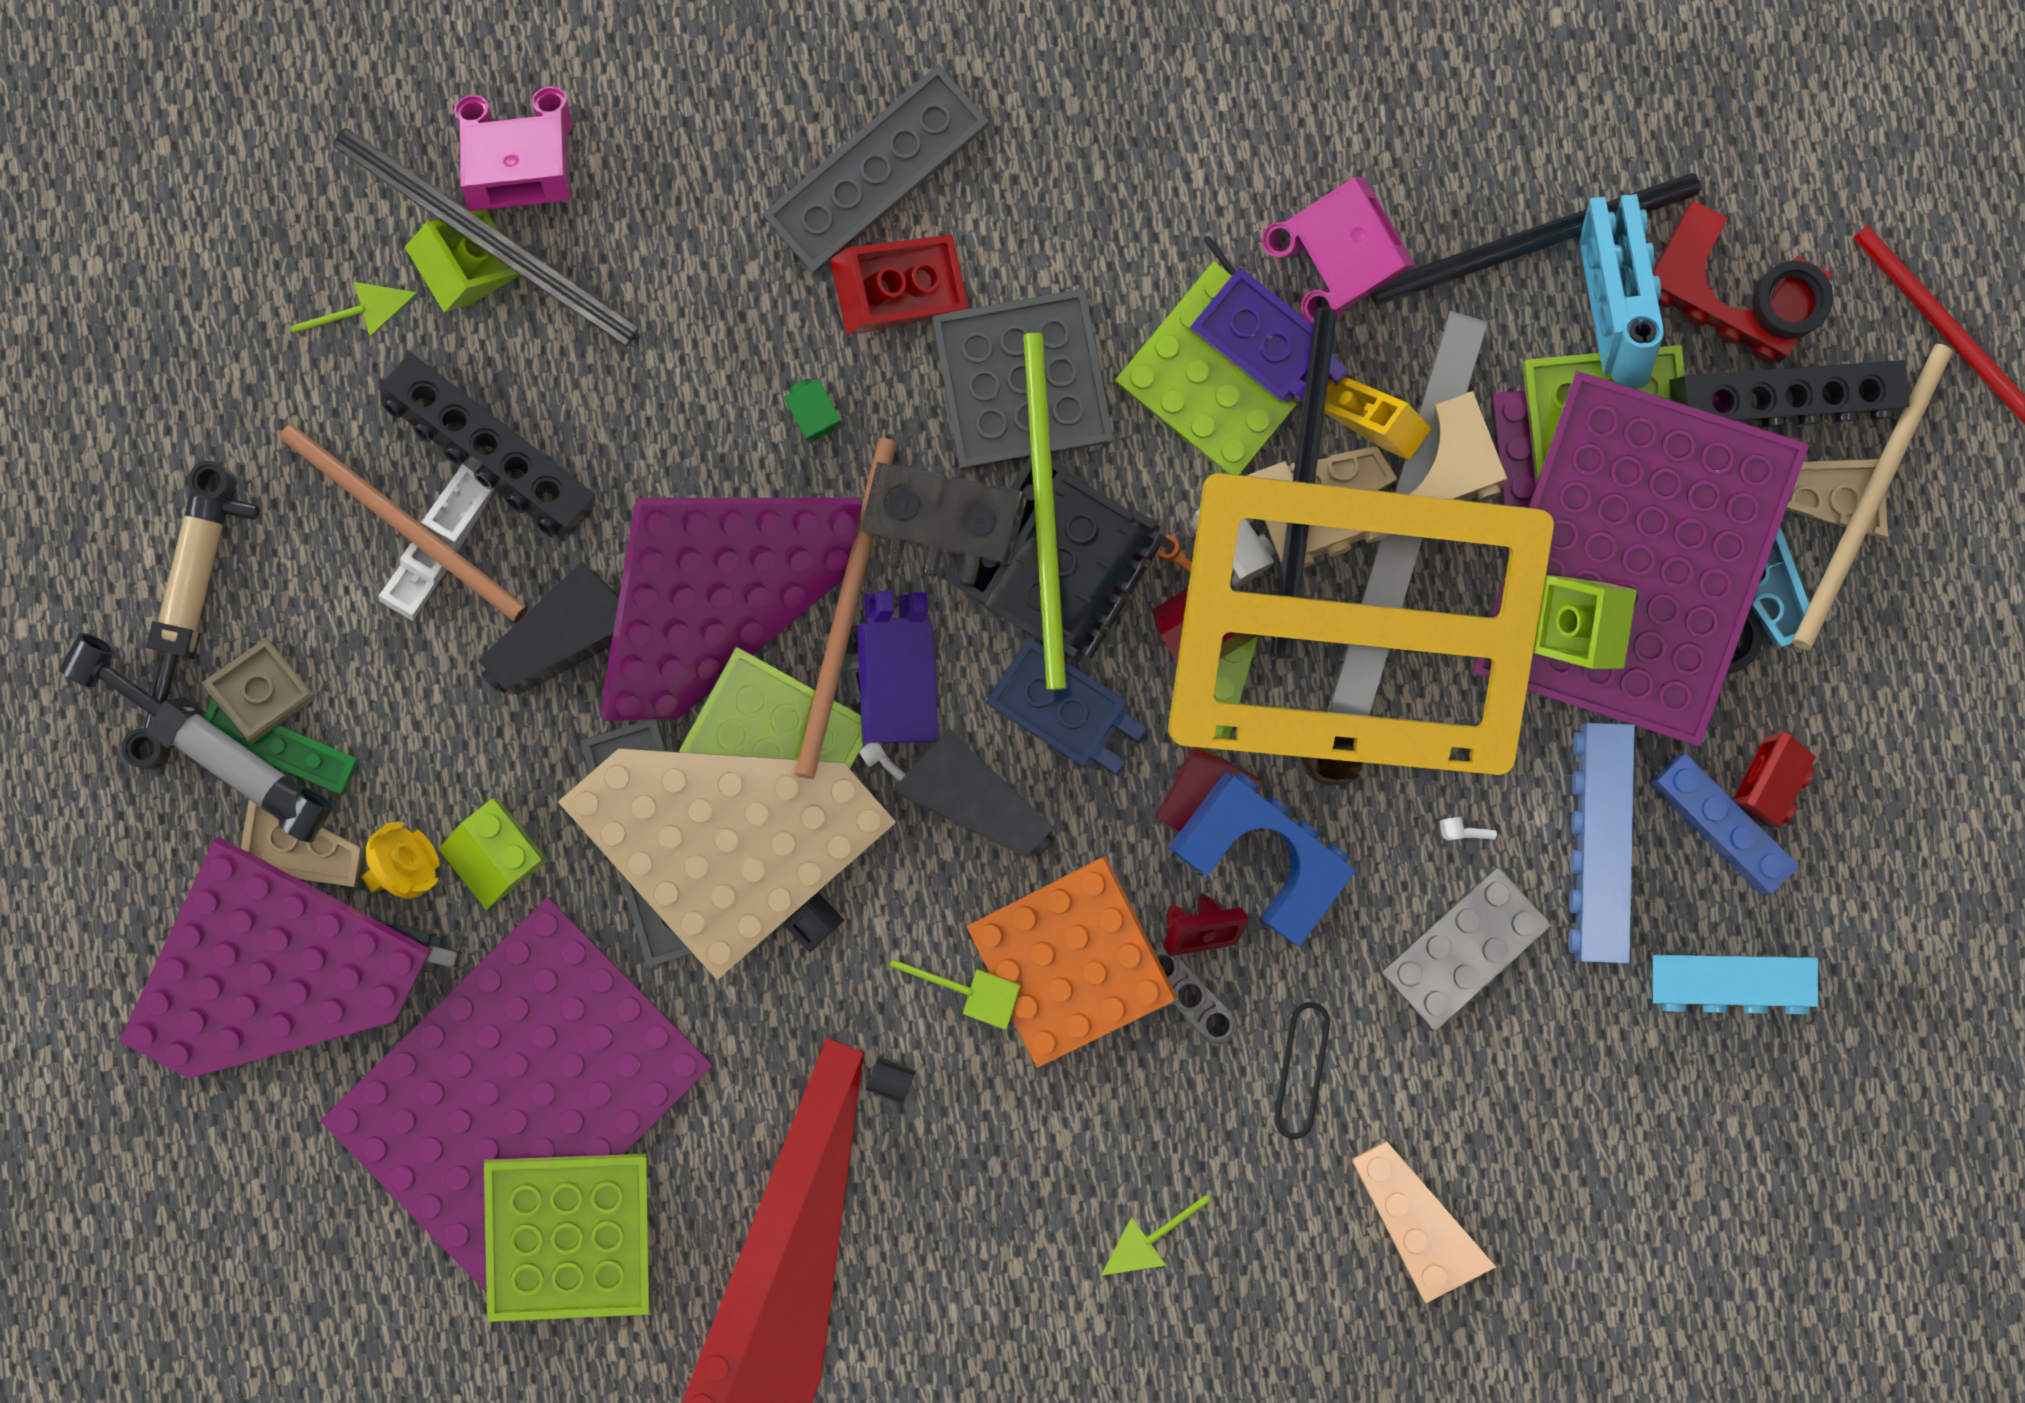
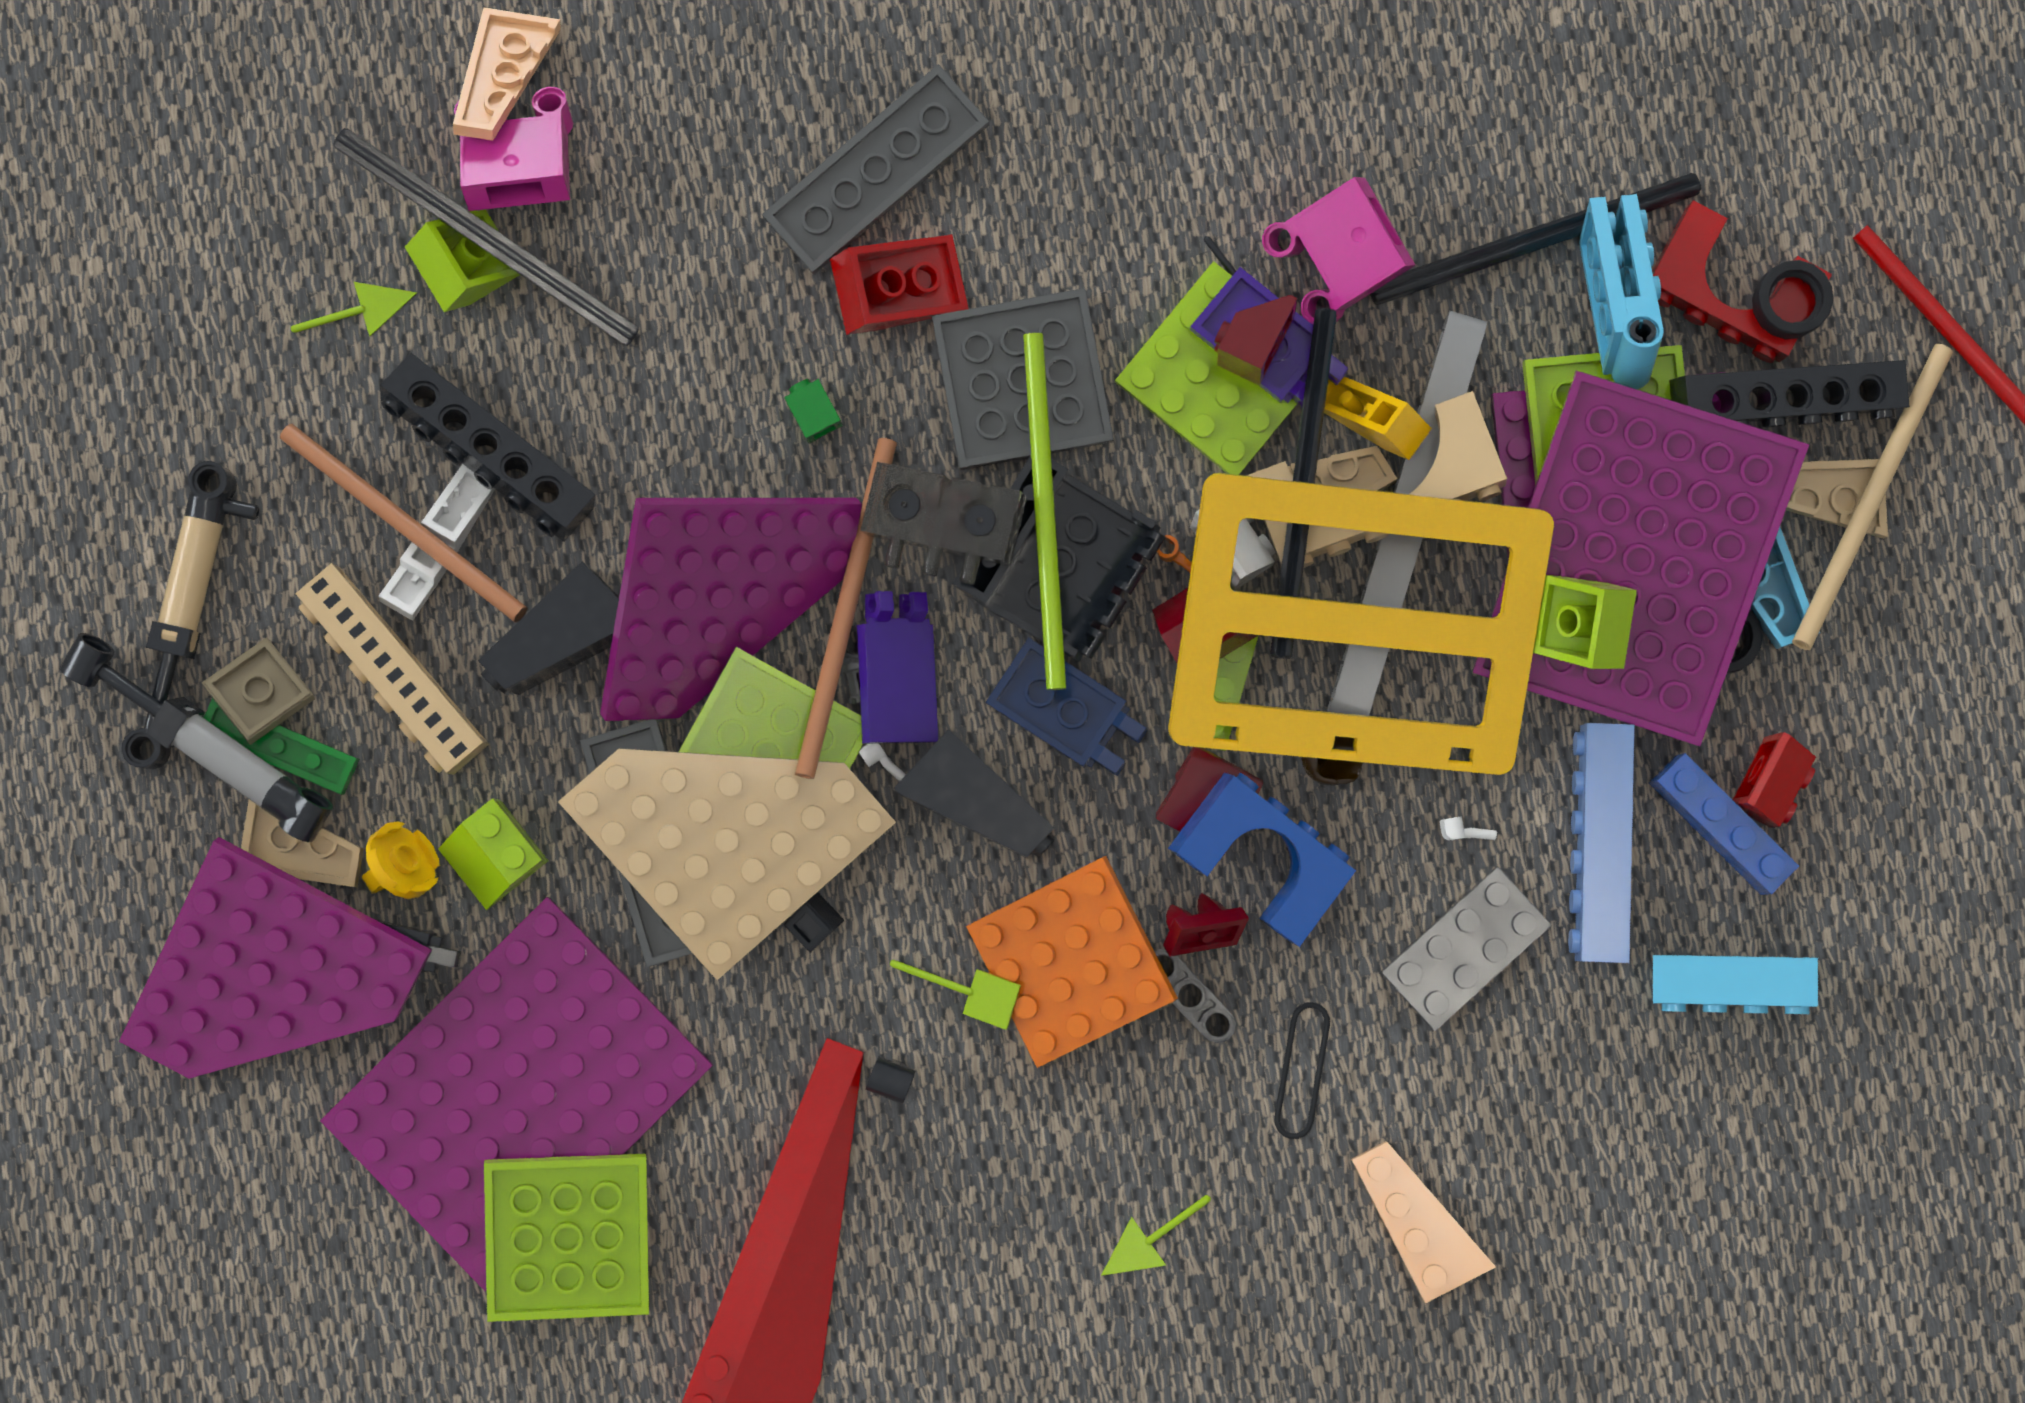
none -> tan brick [295,563,489,775]
none -> light nougat wing [453,8,561,141]
none -> dark red slope [1214,295,1297,386]

